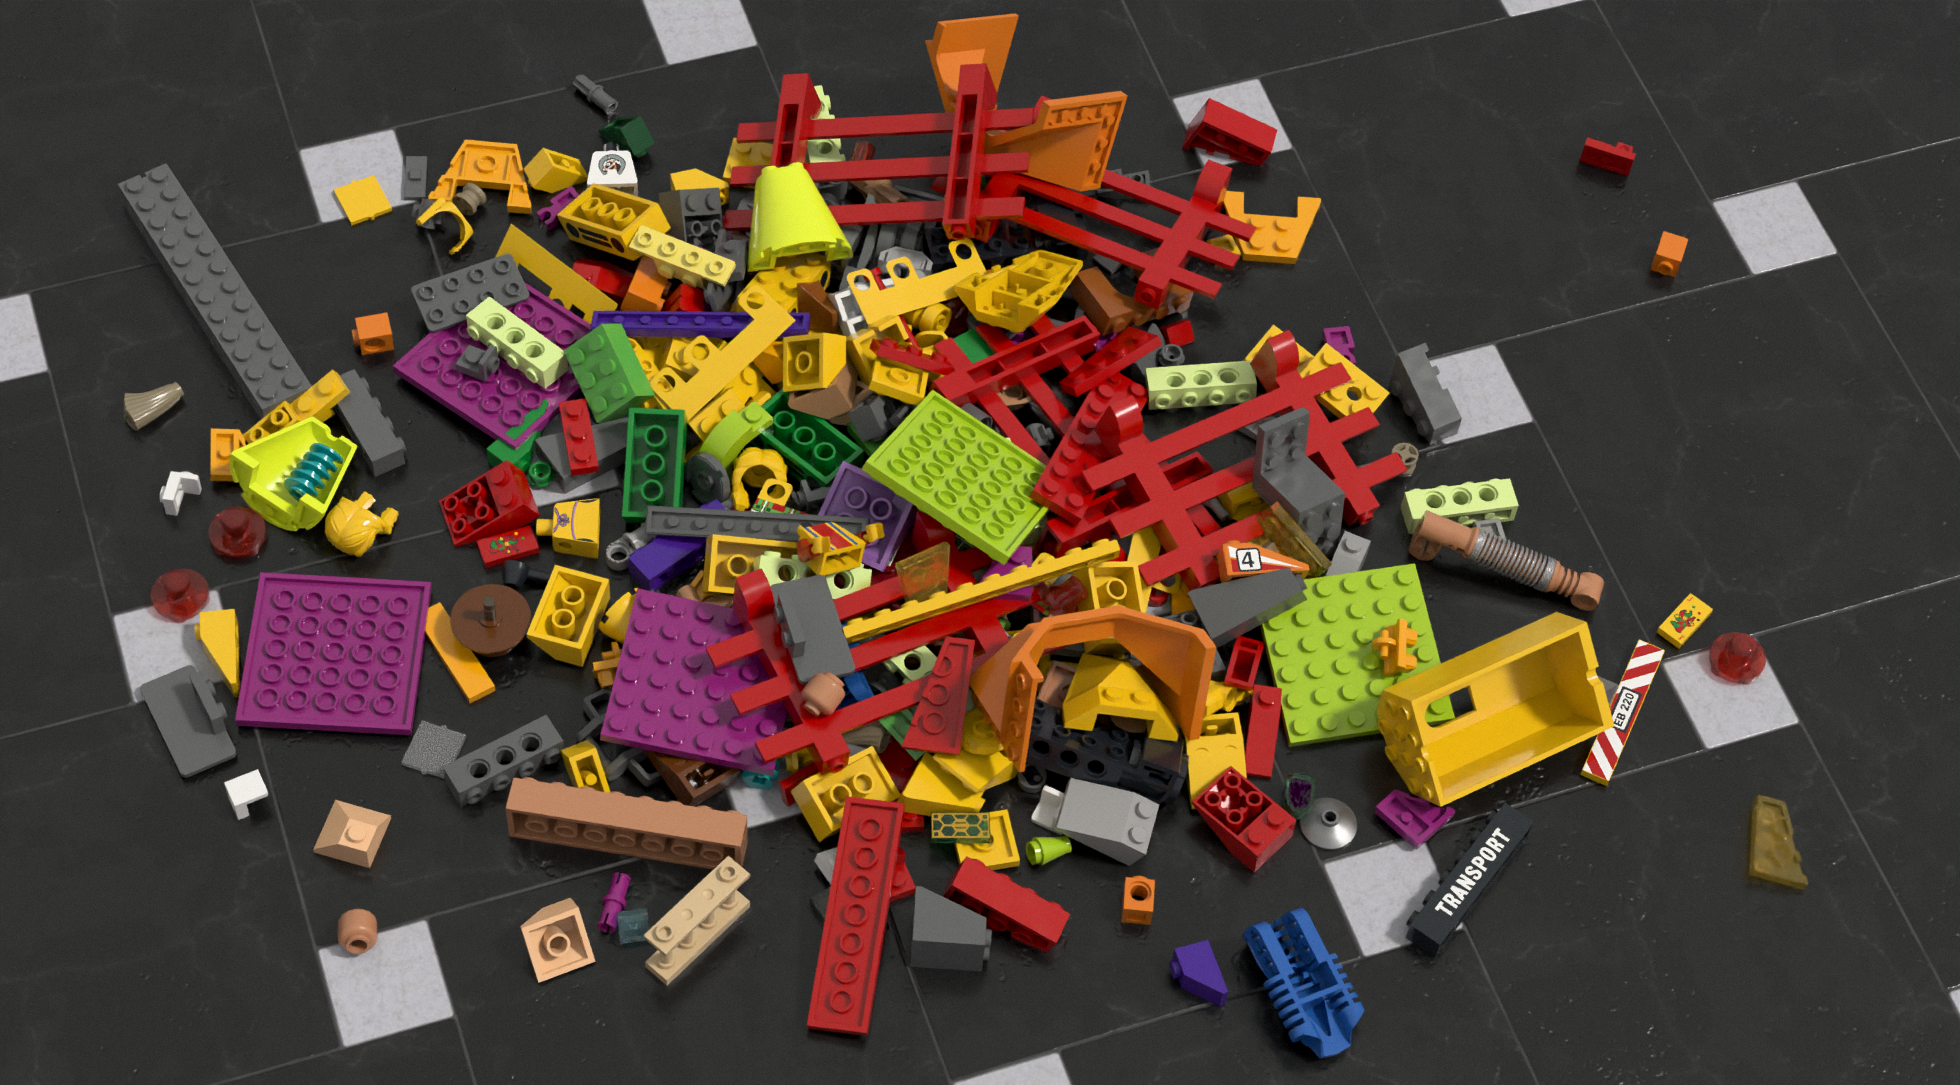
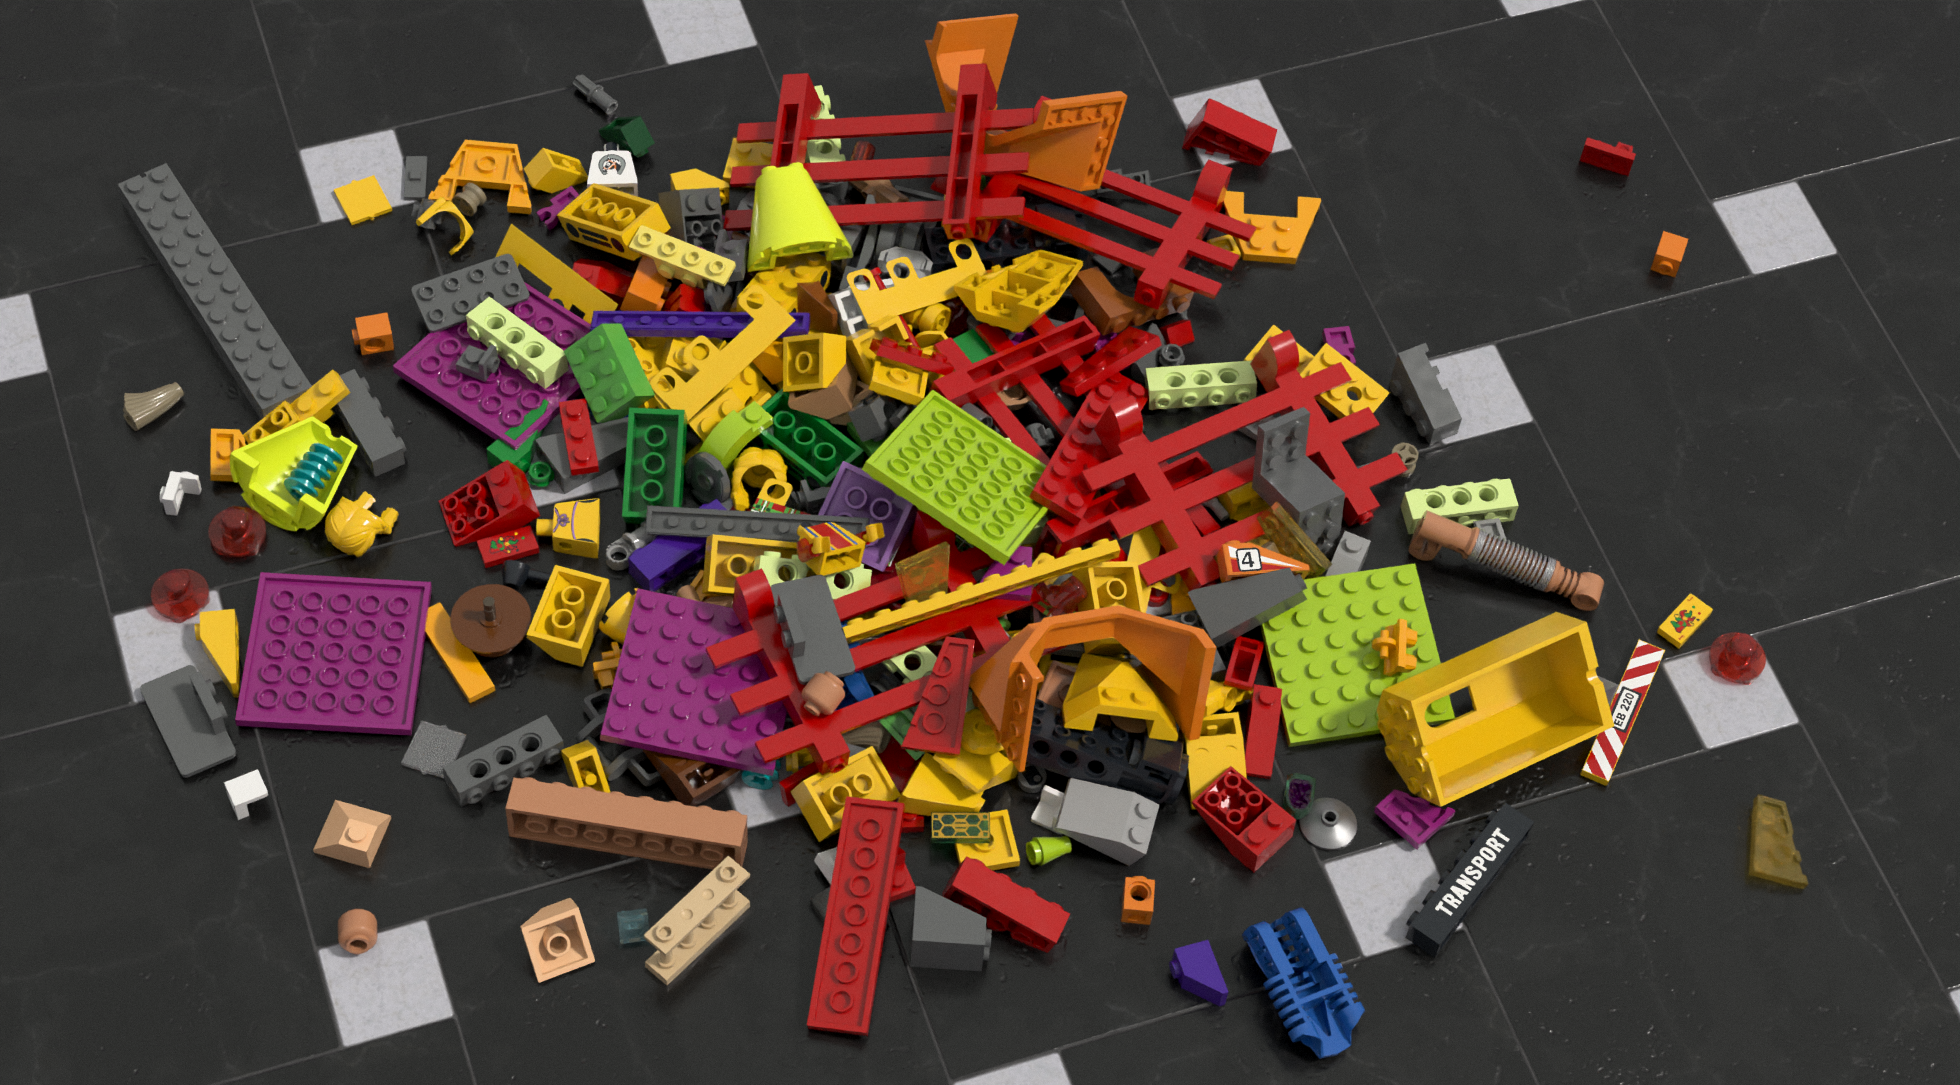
magenta pin [597,873,631,933] -> none

